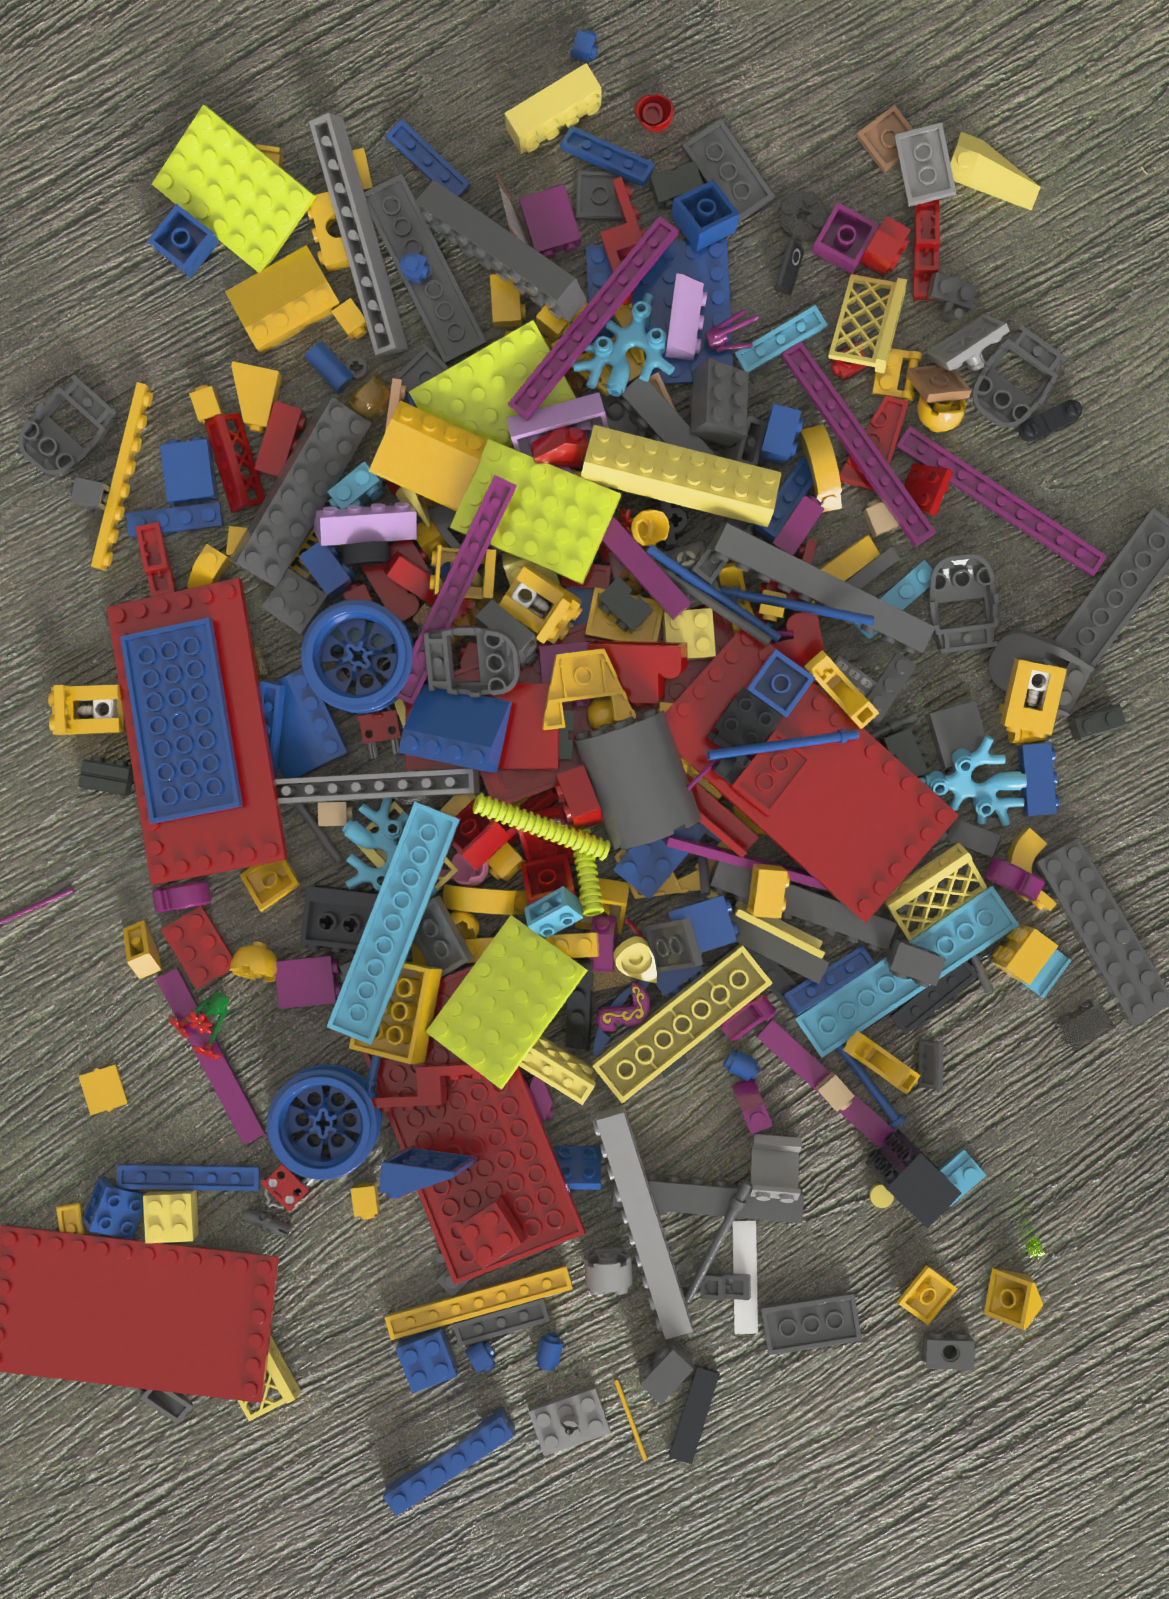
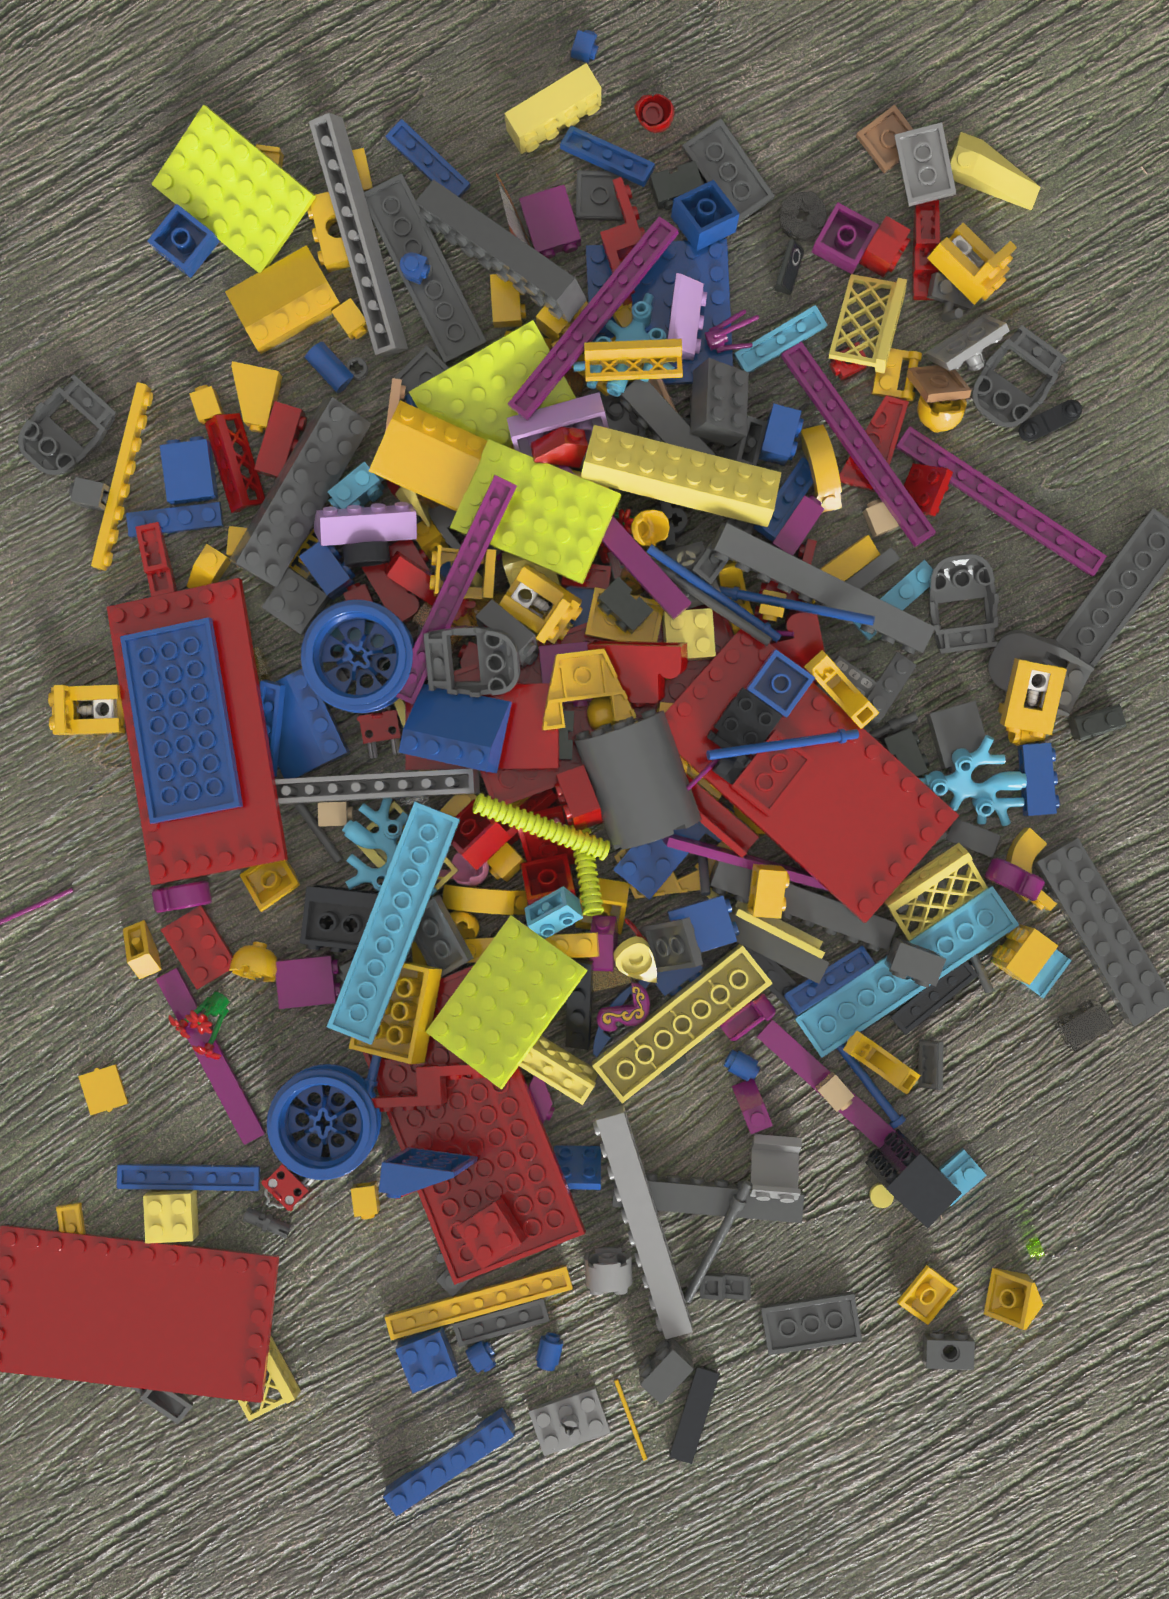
pearl dark grey brick [78,756,134,795] -> none
blue bracket [82,1176,145,1239] -> none
clear yellow cylinder [344,372,390,419] -> none
white sticker [733,1221,758,1334] -> none
none -> yellow fence [584,339,683,381]
none -> yellow brick [927,223,1017,305]

